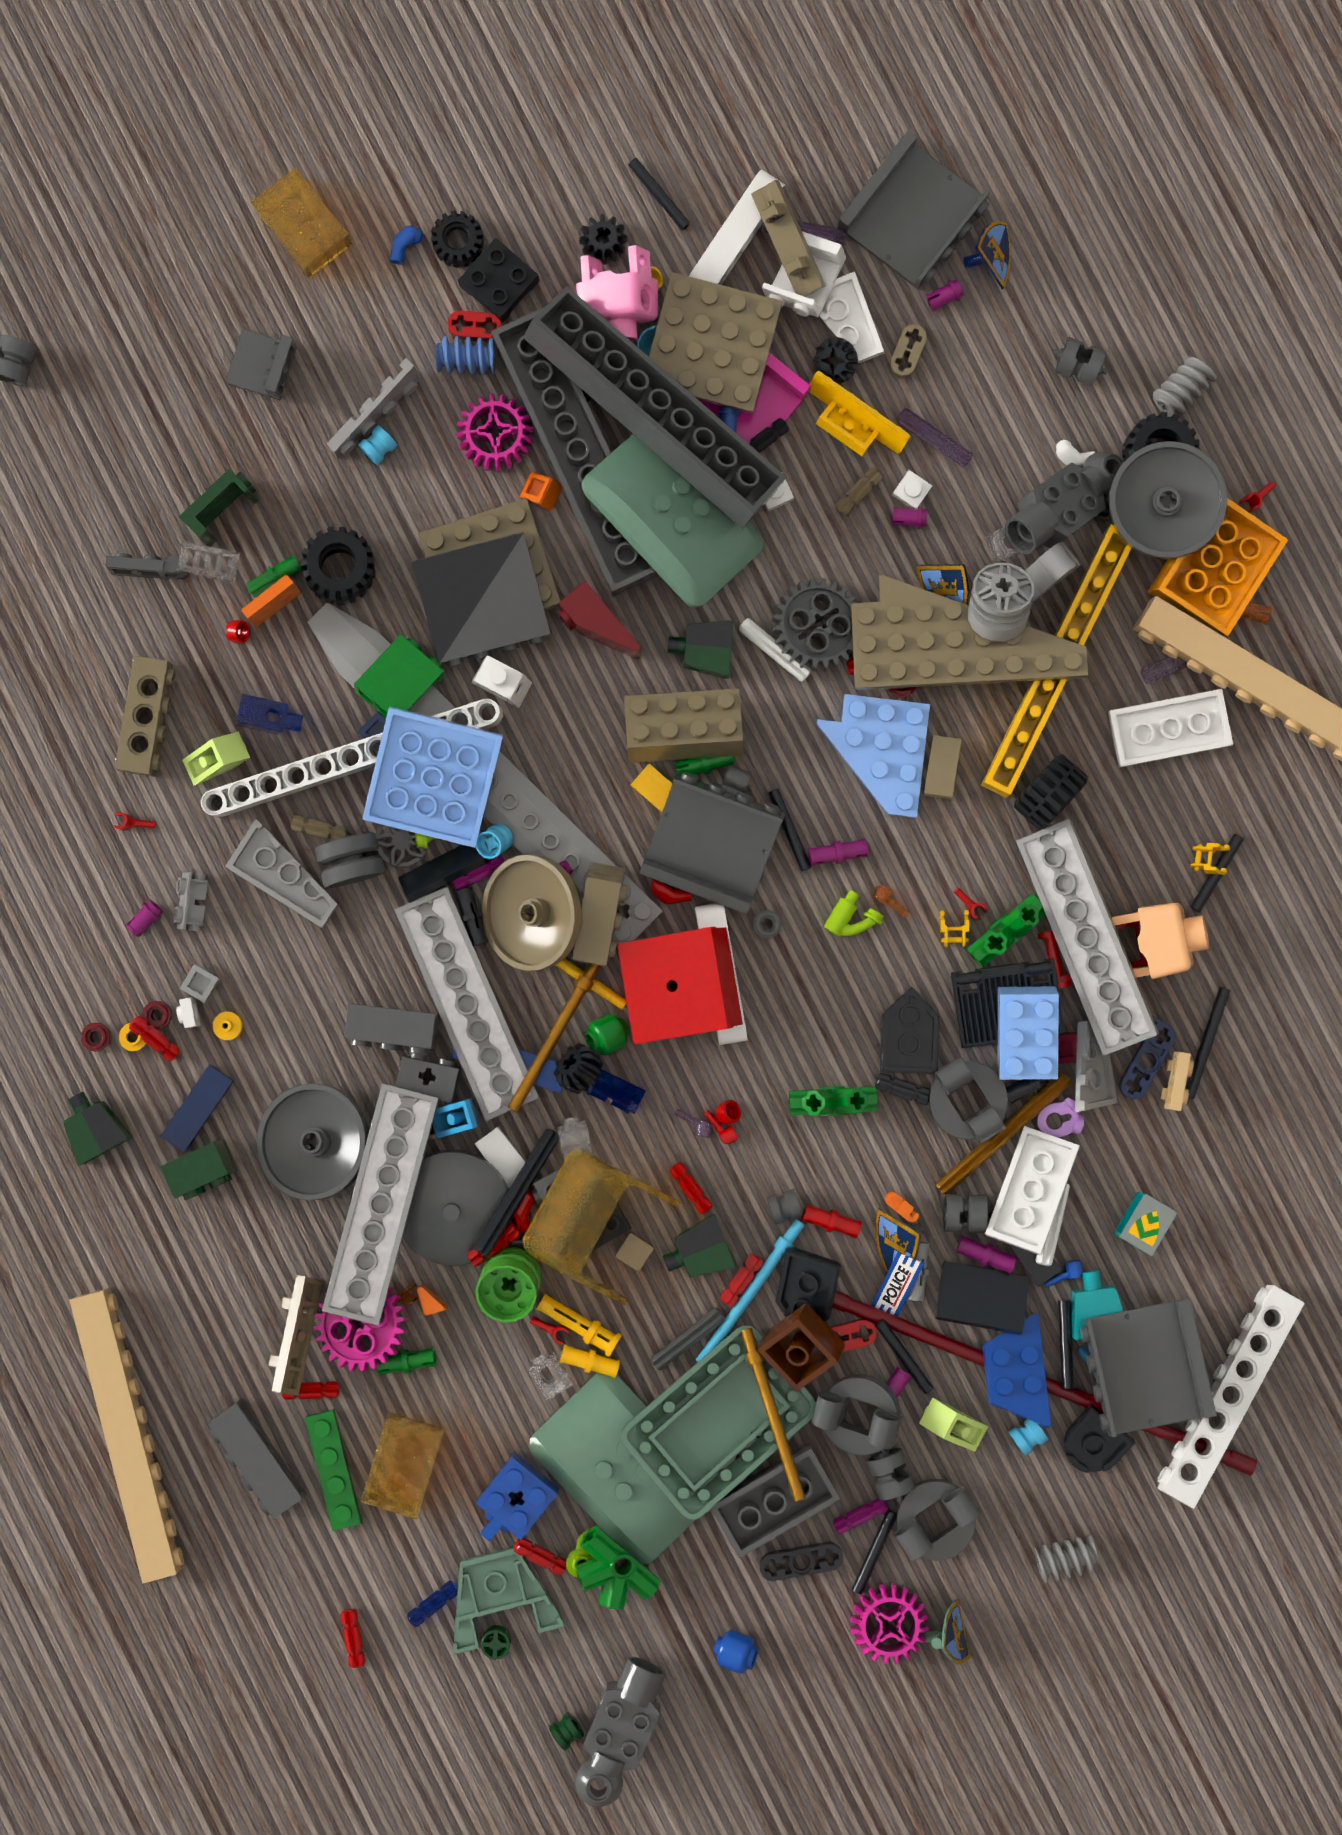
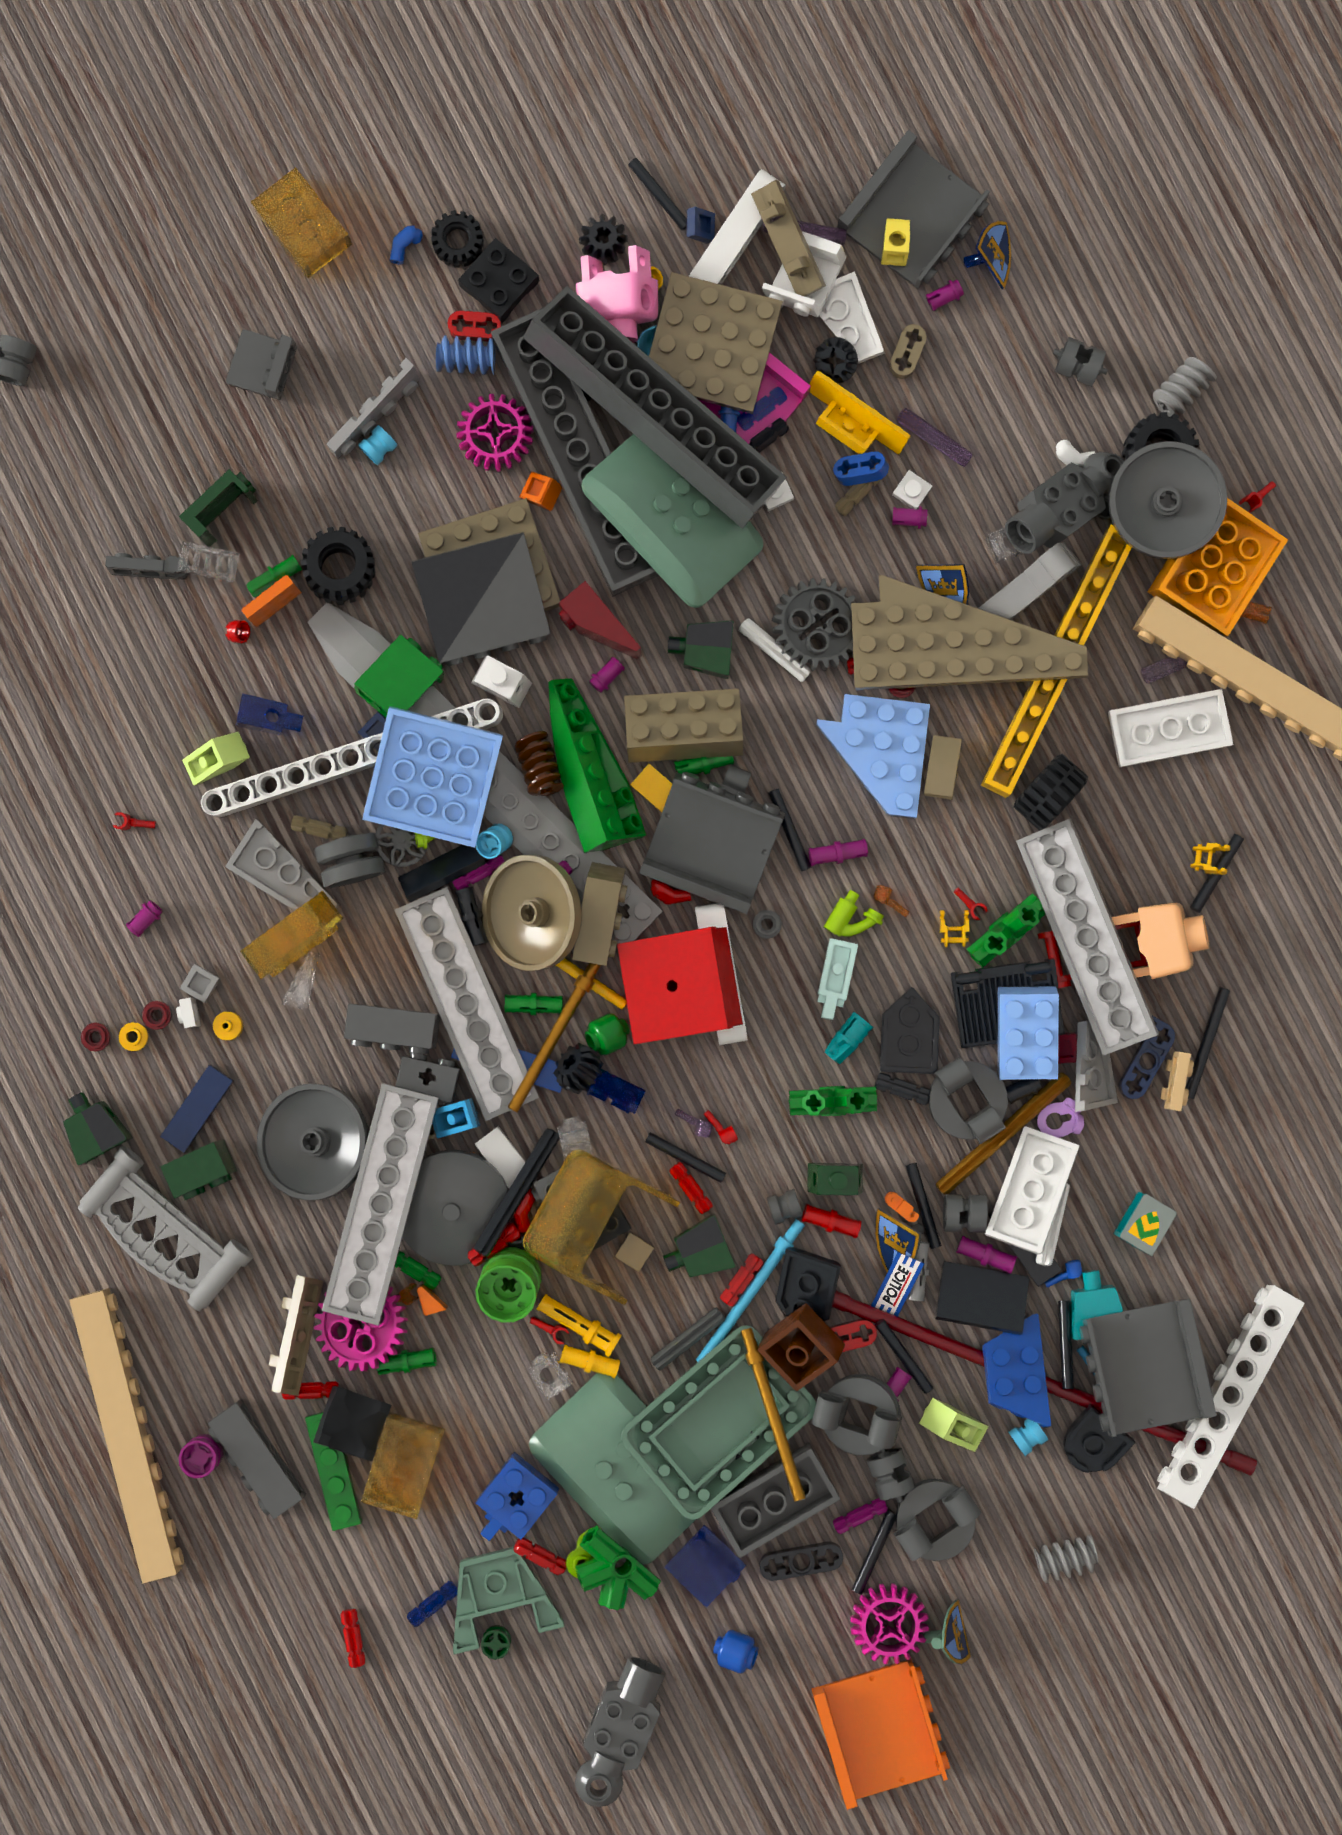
dark tan brick [114,656,176,777] -> none
red axle [129,1016,179,1061] -> none
light grey hinge [173,872,208,932] -> none
dark green wheel [548,1712,584,1751] -> none
red hinge [715,1100,741,1124] -> none
light grey wheel [968,563,1034,641] -> none
none -> light grey piece [78,1146,253,1312]
none -> magenta wheel [179,1434,223,1479]
none -> clear yellow brick [240,891,343,979]
none -> clear slope [281,951,319,1009]
none -> black brick [313,1386,392,1461]
none -> green axle [395,1250,441,1290]
none -> green pin [504,993,563,1016]
none -> reddish brown piece [514,731,564,796]
none -> green wedge [548,678,647,853]
none -> magenta pin [589,656,625,693]
none -> black piece [645,1132,726,1183]
none -> clear blue hinge [665,1524,746,1608]
none -> dark blue plate [687,207,715,244]
none -> clear blue axle [737,387,787,431]
none -> dark green torso [807,1163,863,1195]
none -> orange panel [812,1659,950,1810]
none -> light aqua hinge [817,938,858,1020]
none -> teal hinge [825,1011,874,1064]
none -> blue beam [833,452,889,486]
none -> light yellow leg [881,218,910,266]
none -> black piece [906,1163,942,1249]

